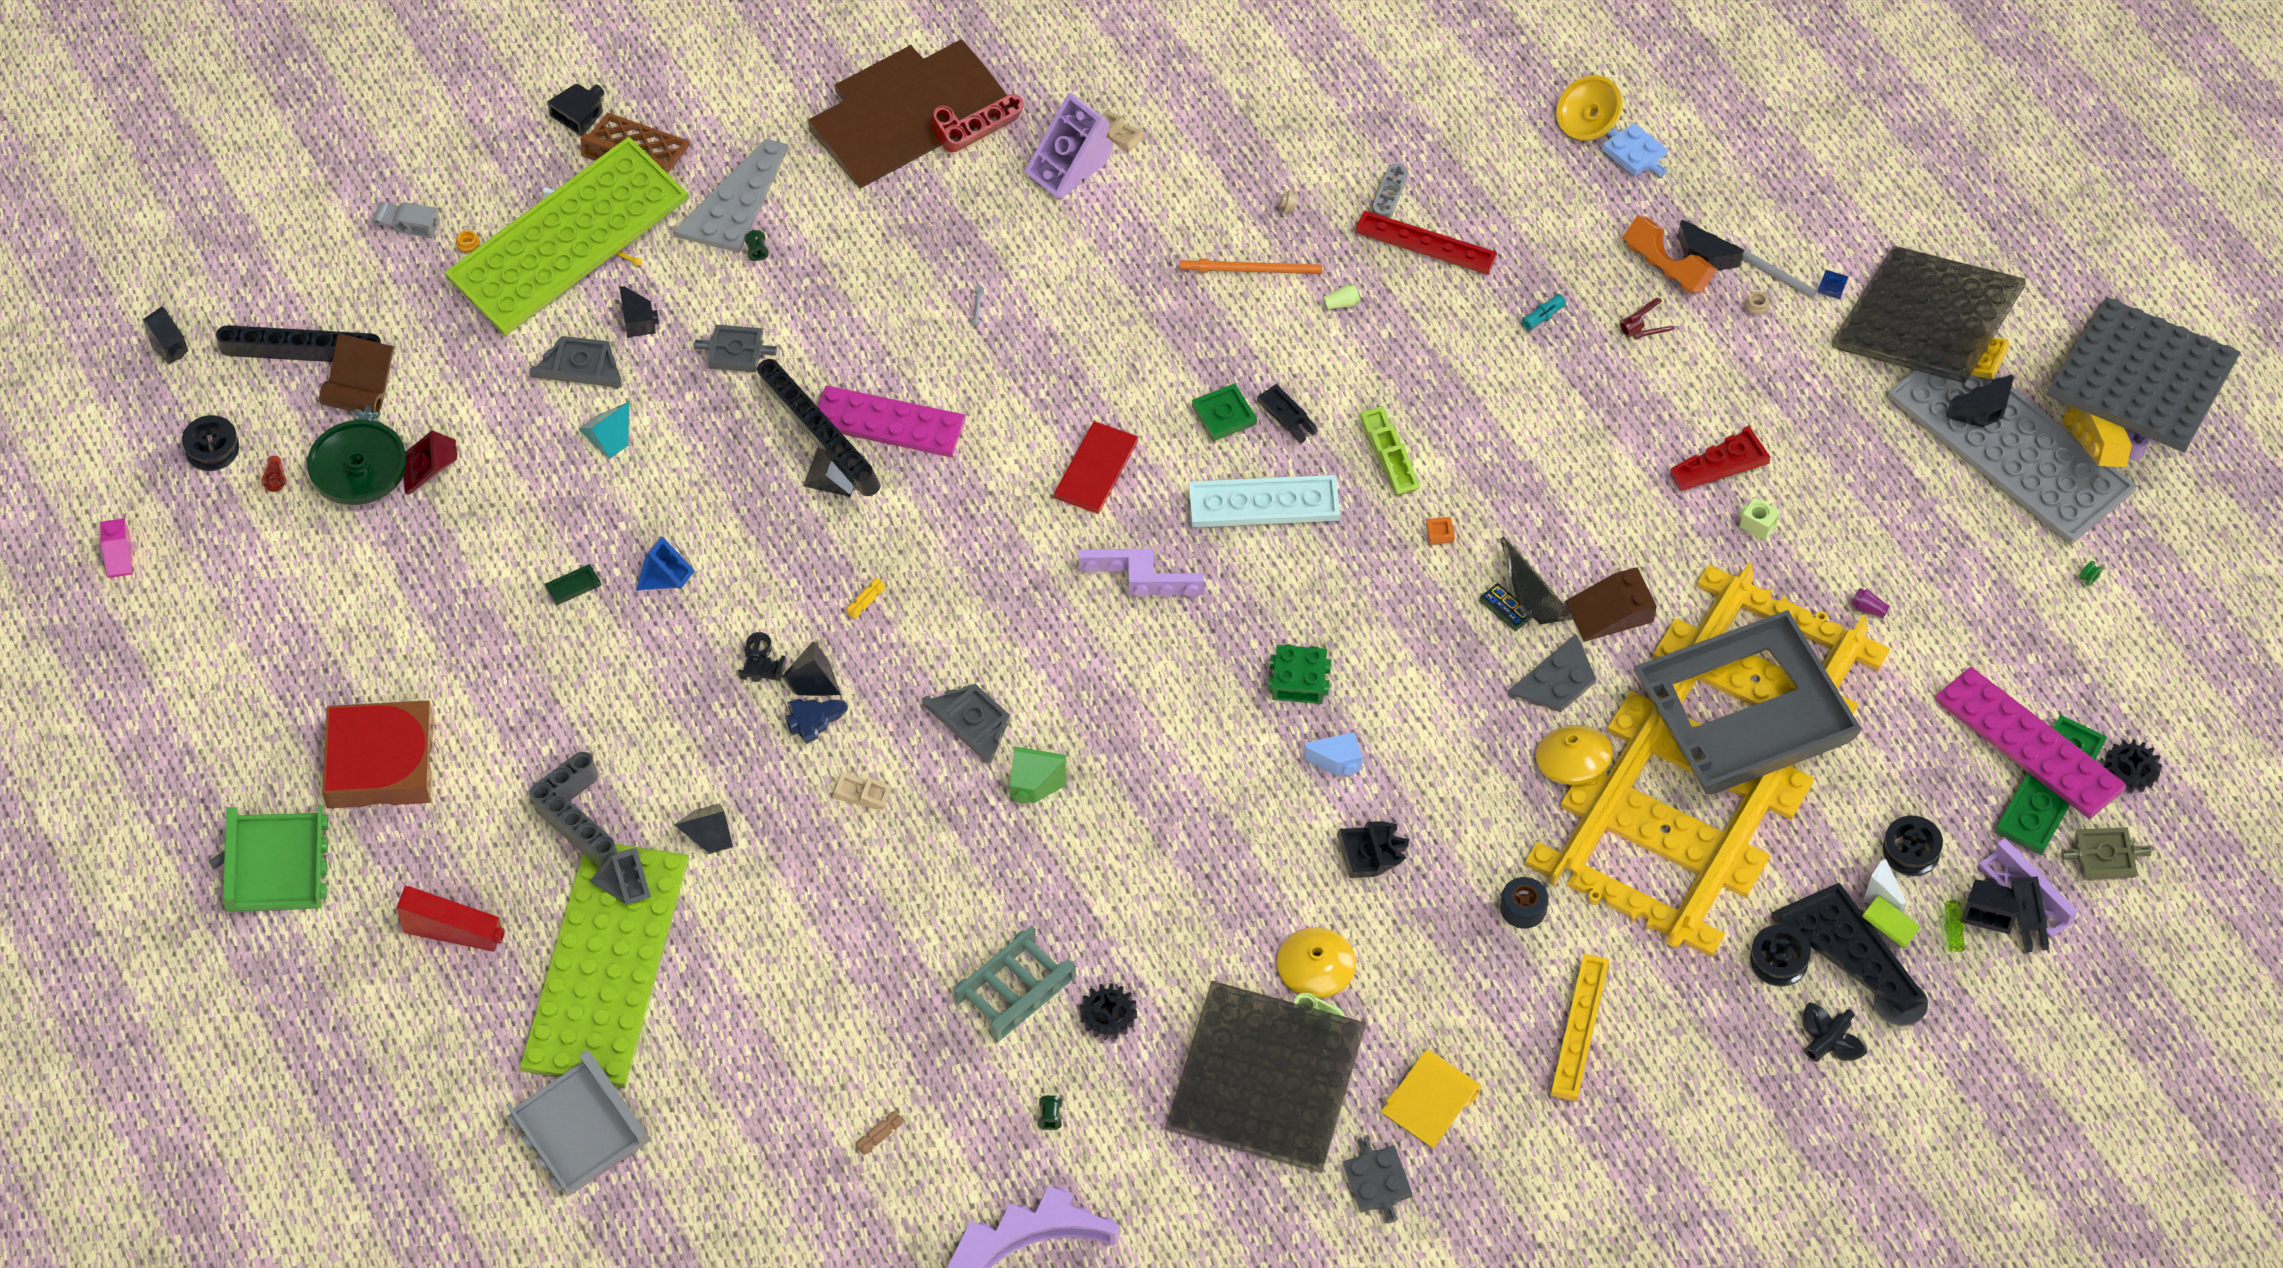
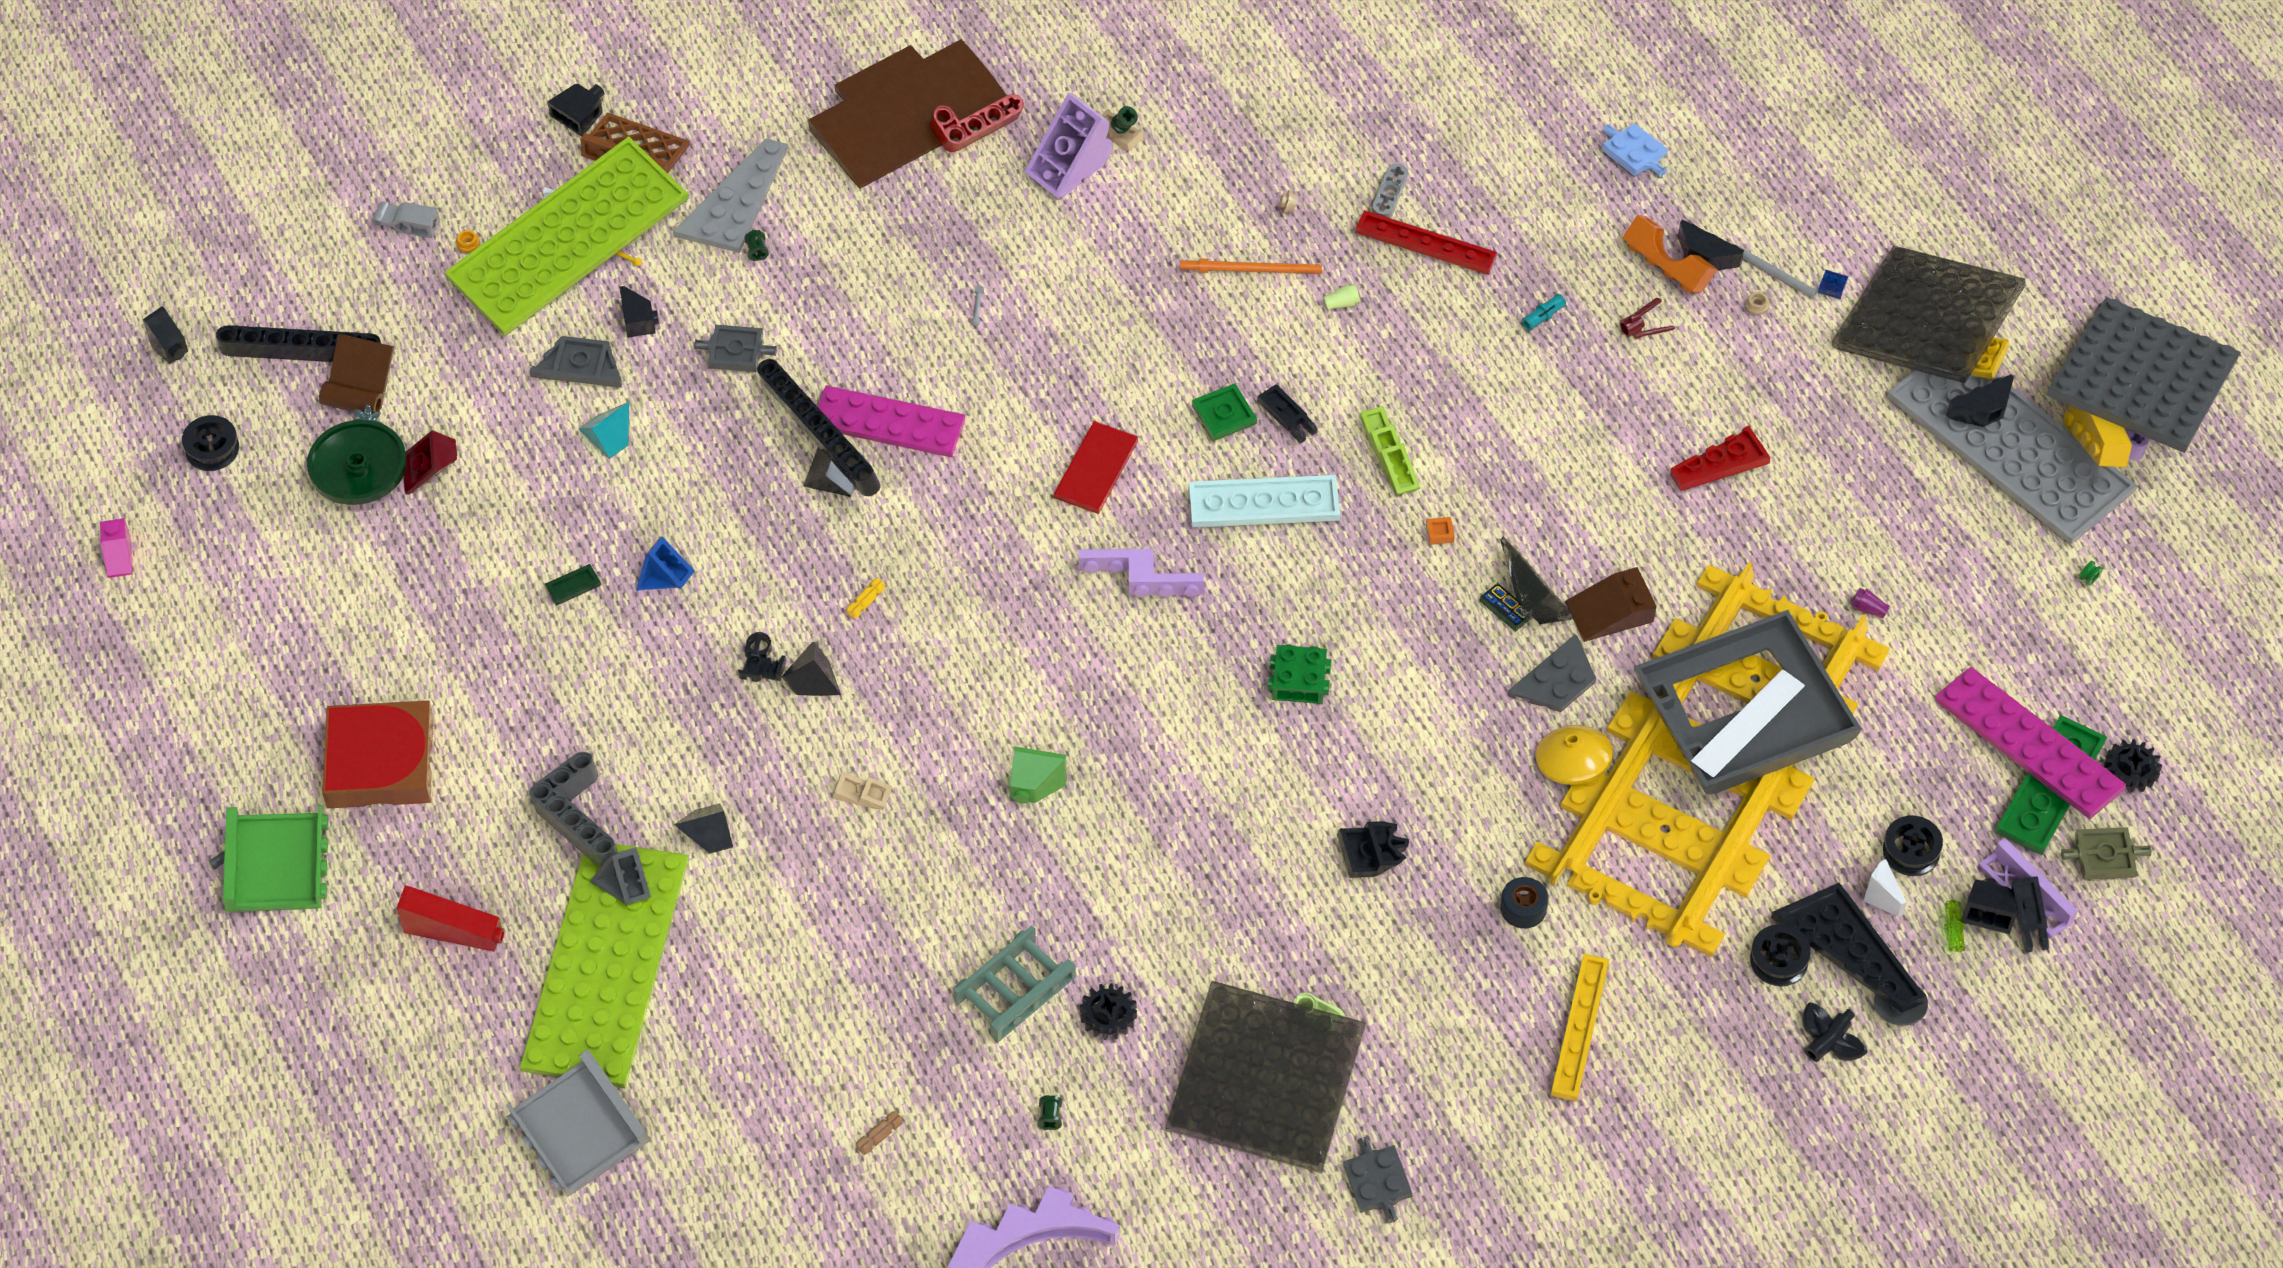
clear red cone [261,456,286,492] -> none
dark blue rock [785,699,848,744] -> none
dark grey wing [922,684,1010,764] -> none
yellow dish [1277,927,1356,998] -> none
light blue slope [1304,732,1363,776] -> none
yellow door [1381,1049,1482,1149] -> none
yellow dish [1556,75,1623,141] -> none
yellowish green brick [1739,497,1781,541] -> none
lime slope [1862,895,1920,948] -> none
none -> dark green bush [1111,106,1138,134]
none -> white sticker [1691,669,1805,778]

